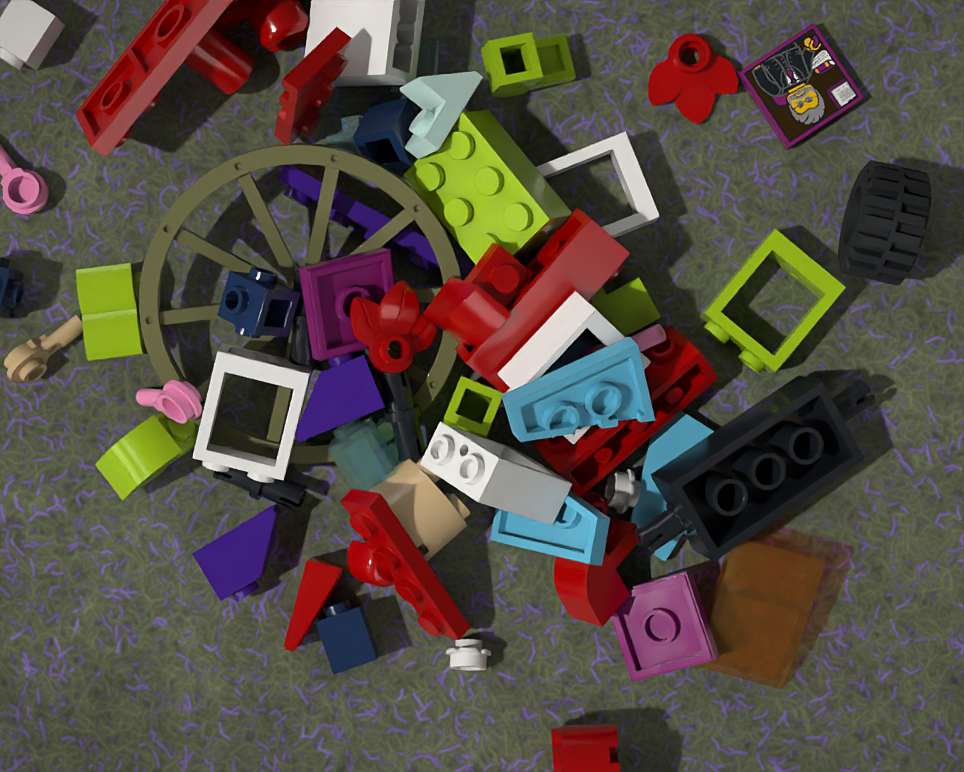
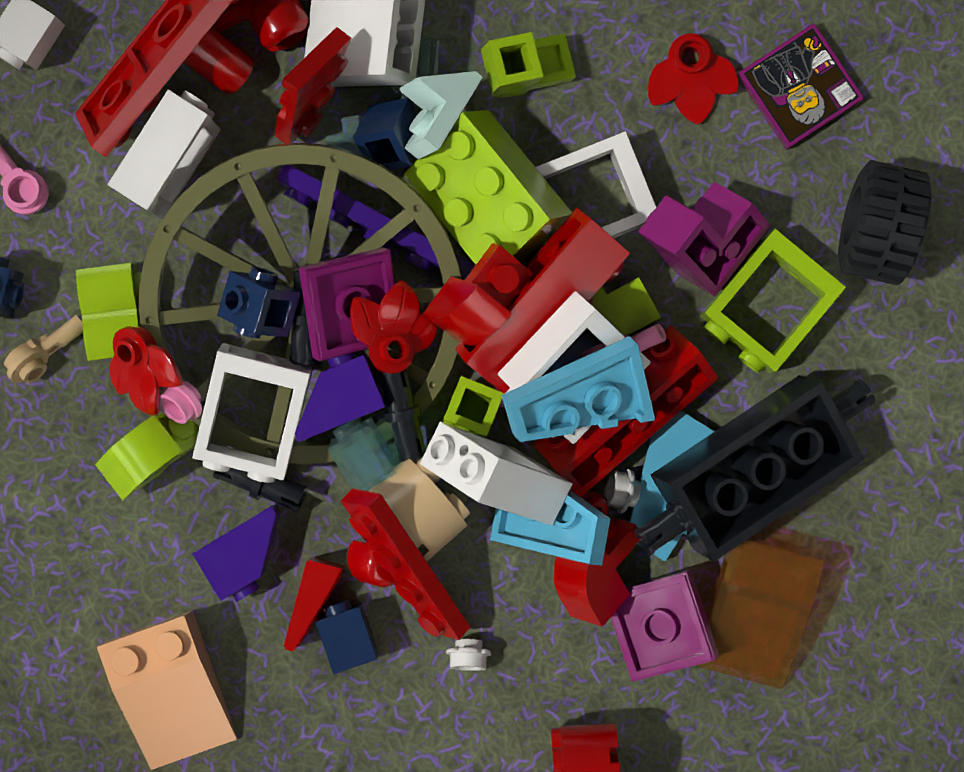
none -> light nougat slope [97,610,238,770]
none -> white window [107,90,221,219]
none -> red plate [109,326,183,416]
none -> magenta brick [638,182,770,297]

